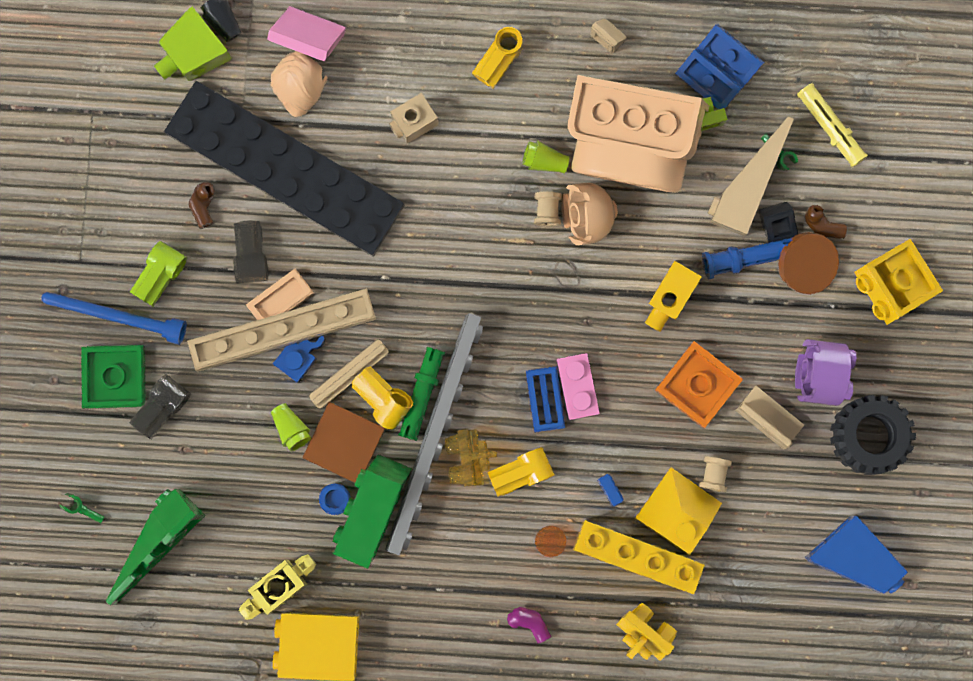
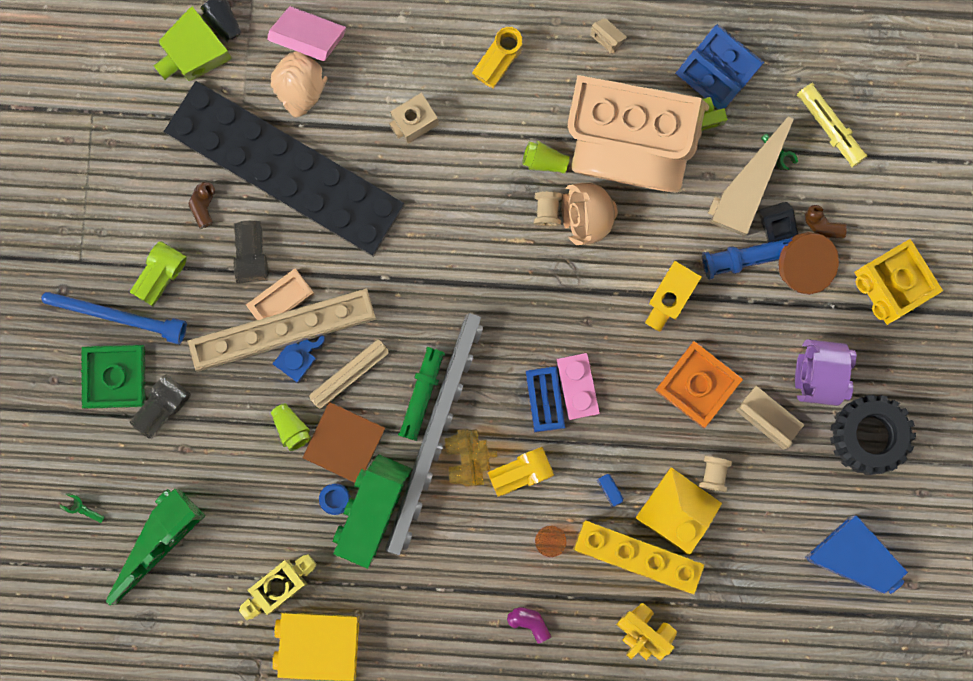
yellow piece [352,366,413,429] -> none

